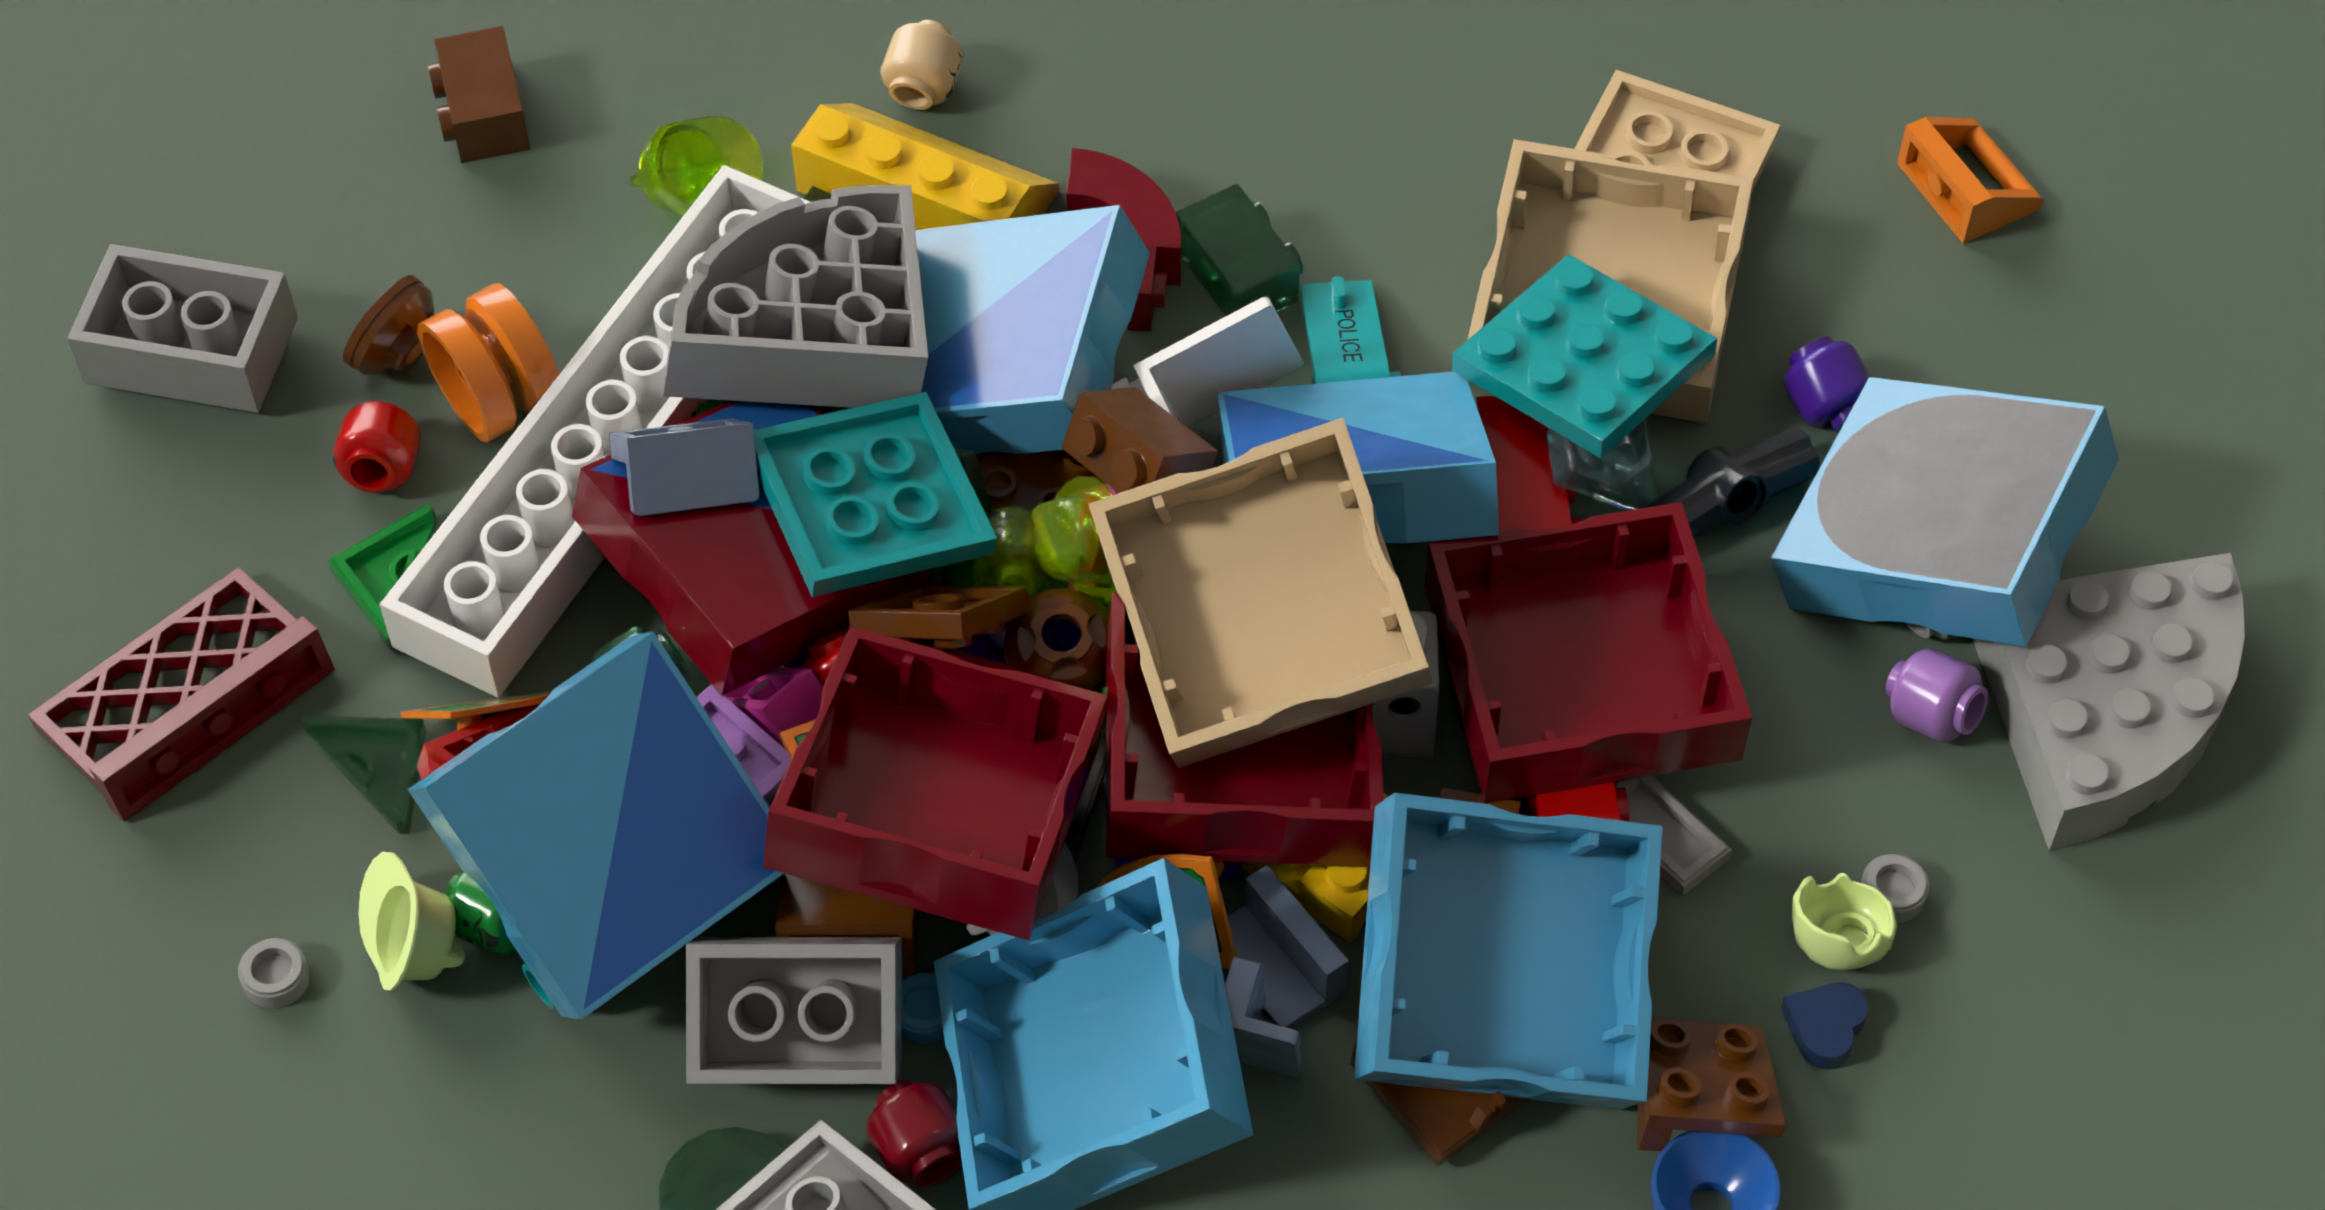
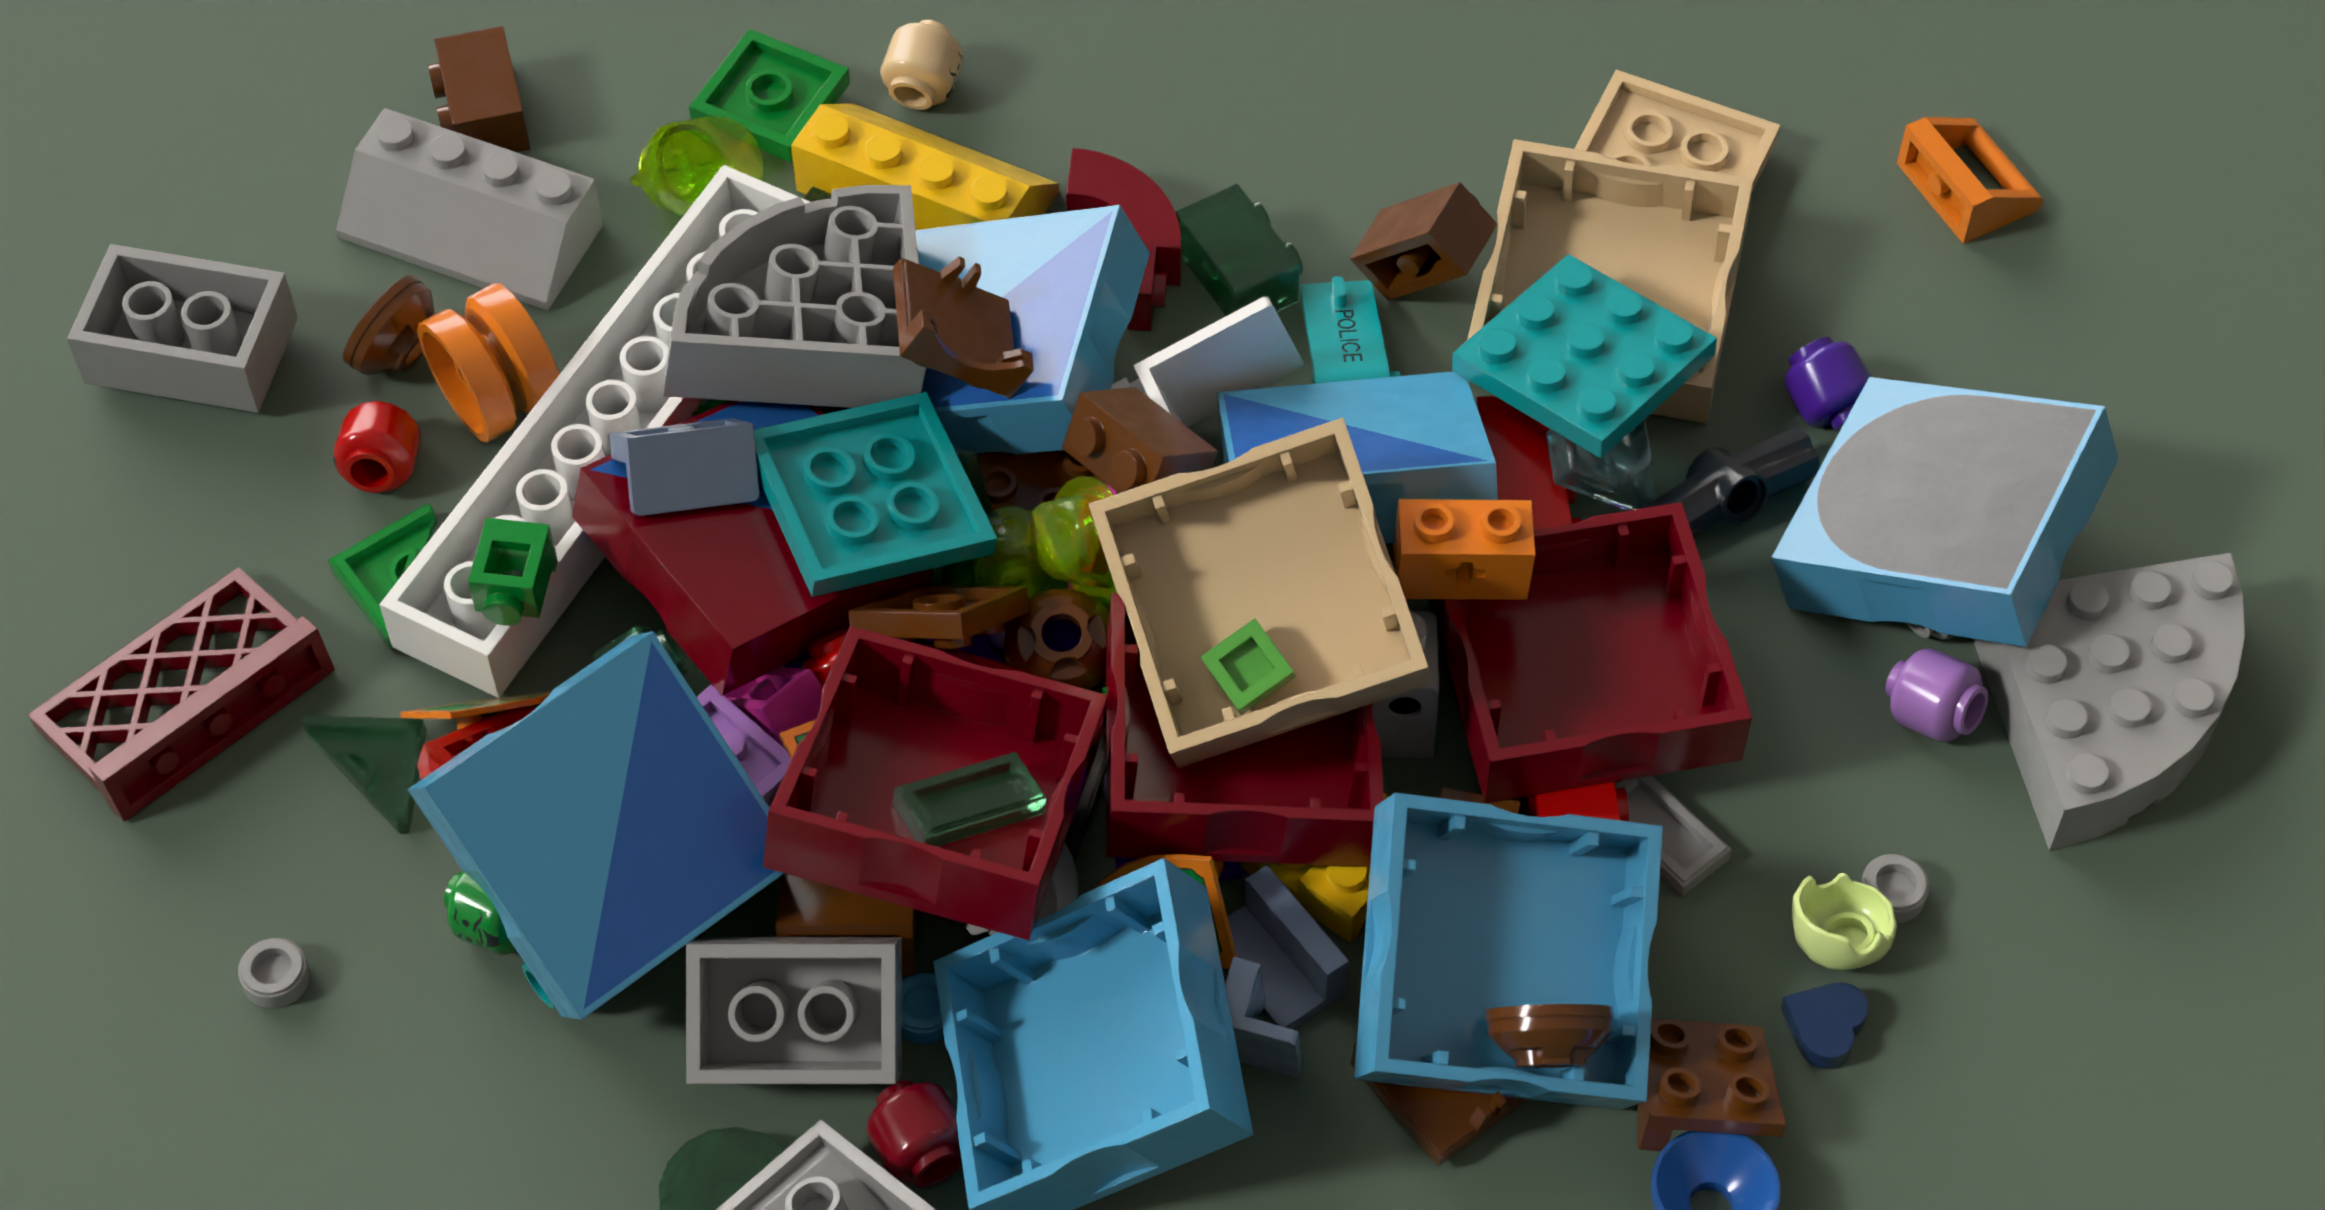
yellowish green piece [358,852,466,991] -> none
none -> light grey slope [336,108,604,311]
none -> green brick [468,518,558,626]
none -> green plate [689,28,850,163]
none -> clear green tile [892,752,1046,847]
none -> reddish brown piece [893,256,1034,399]
none -> bright green plate [1200,618,1296,715]
none -> reddish brown brick [1350,182,1498,301]
none -> orange brick [1393,499,1535,600]
none -> reddish brown piece [1486,1004,1614,1068]

